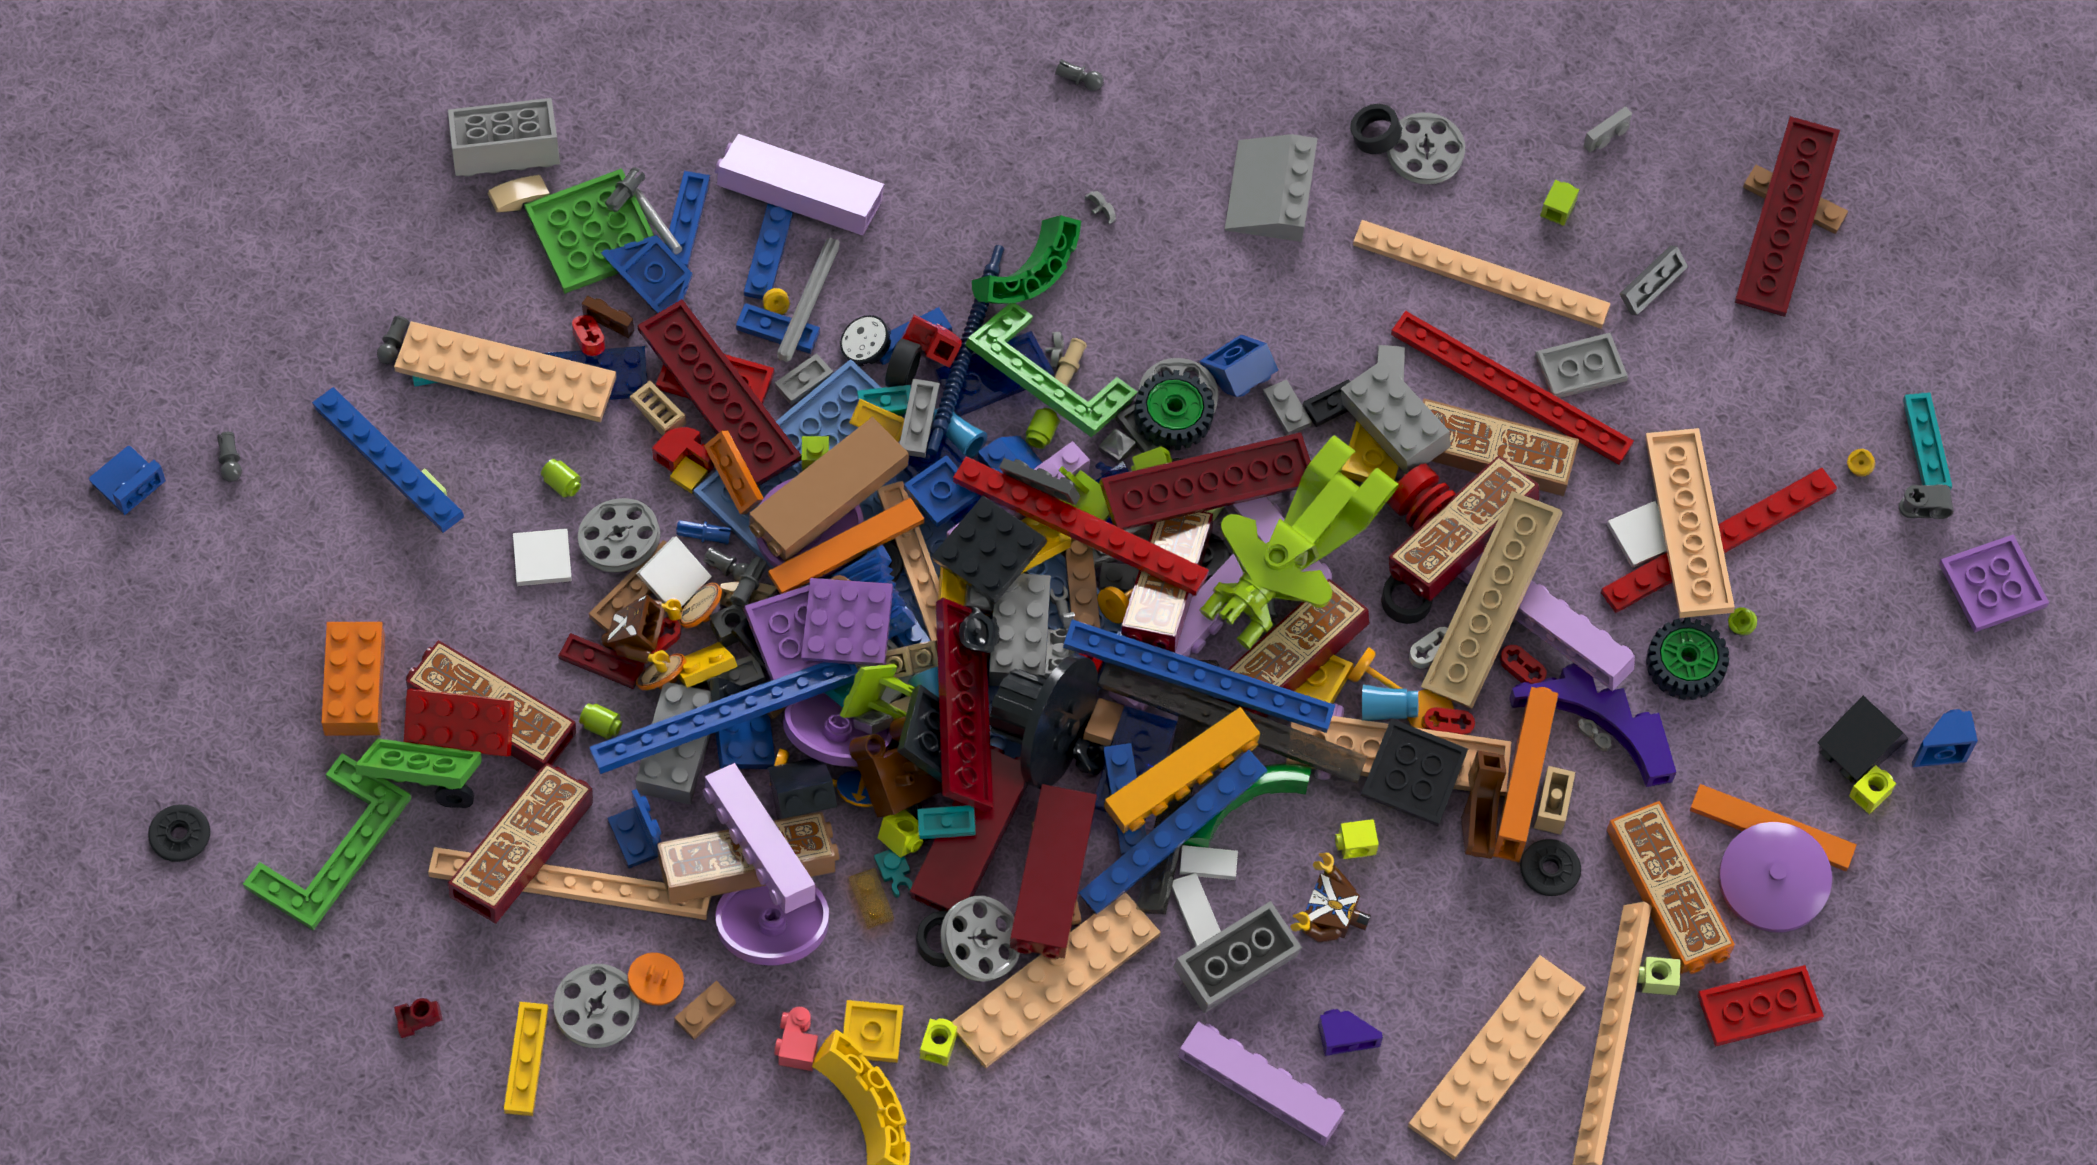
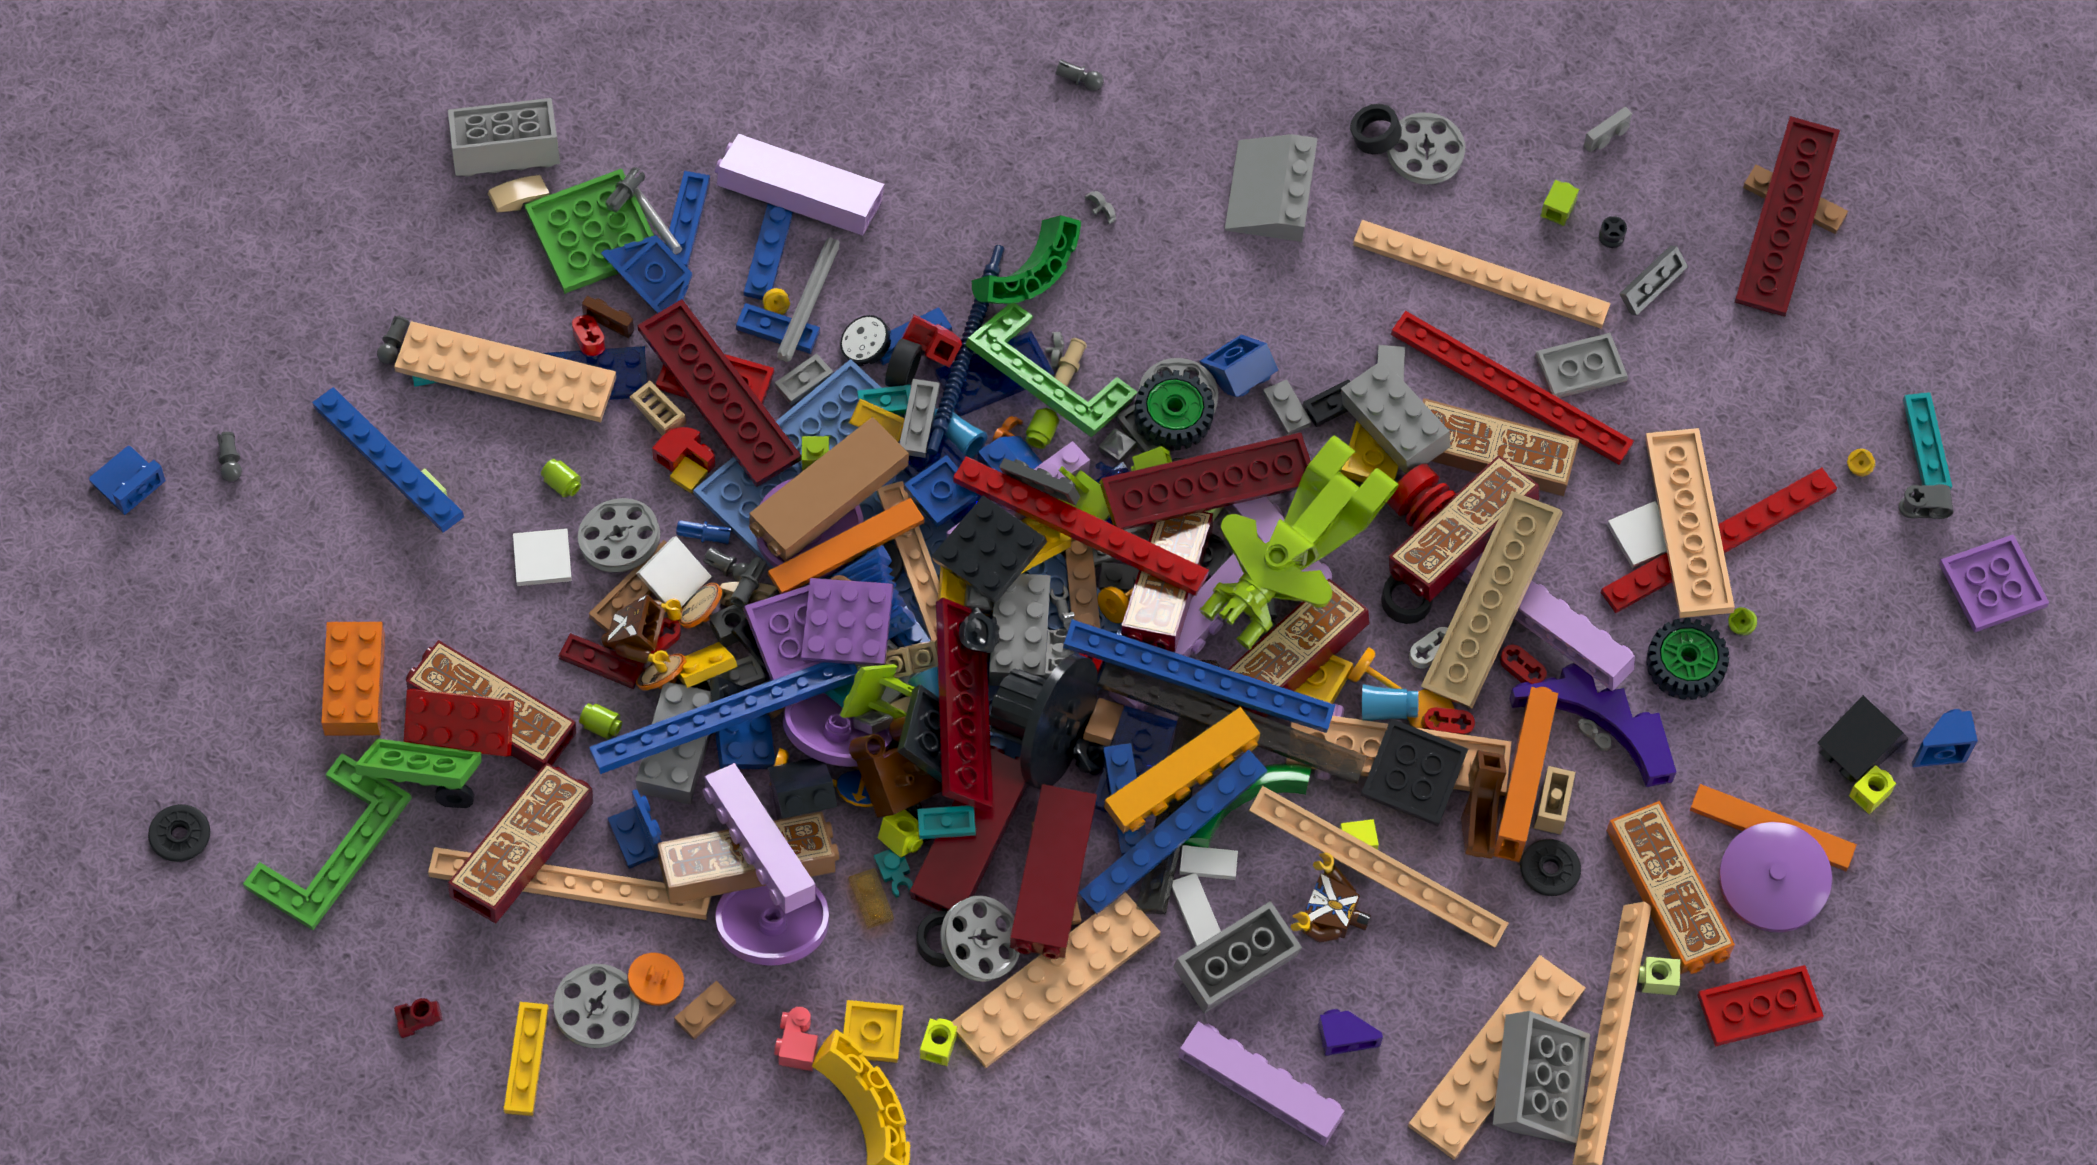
orange plate [704,431,764,514] -> none
none -> orange piece [992,416,1023,442]
none -> light nougat plate [1249,786,1508,948]
none -> light grey slope [1493,1011,1590,1145]
none -> black wheel [1599,216,1627,248]

